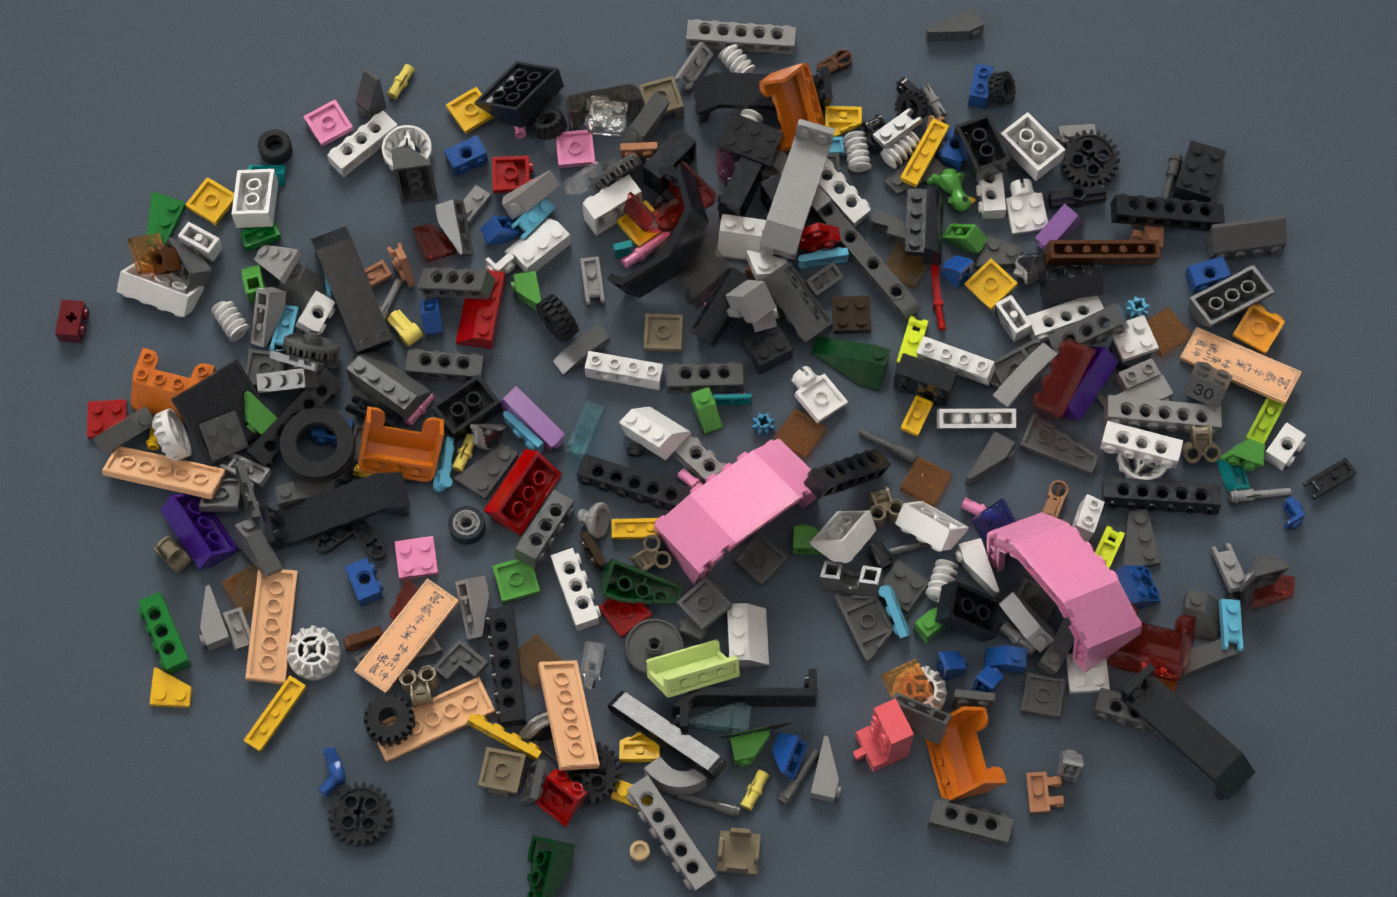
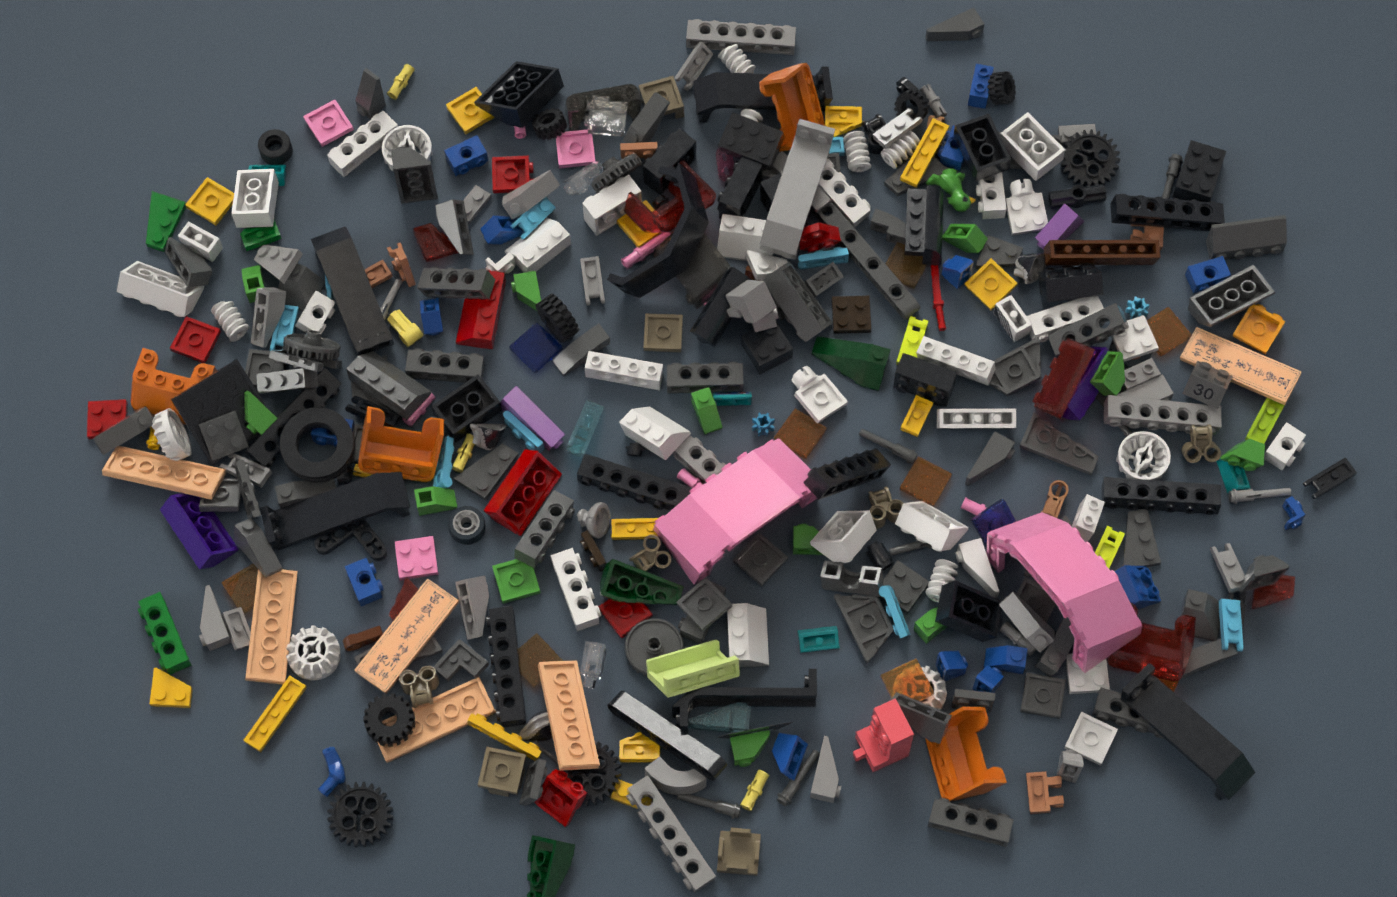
dark red brick [55,299,89,343] -> none
clear orange tile [127,233,163,275] -> none
reddish brown brick [150,245,181,275] -> none
dark tan piece [153,535,192,574] -> none
teal tile [613,240,633,259] -> none
tan tile [630,841,650,862] -> none
reddish brown piece [816,49,852,75] -> none
light grey slope [993,343,1058,408] -> none
white brick [1100,421,1183,468] -> none
none -> red plate [170,316,221,363]
none -> bright green slope [414,486,457,516]
none -> clear blue tile [509,322,563,373]
none -> teal slope [798,626,840,653]
none -> white plate [1064,712,1118,766]
none -> bright green slope [1090,351,1125,396]

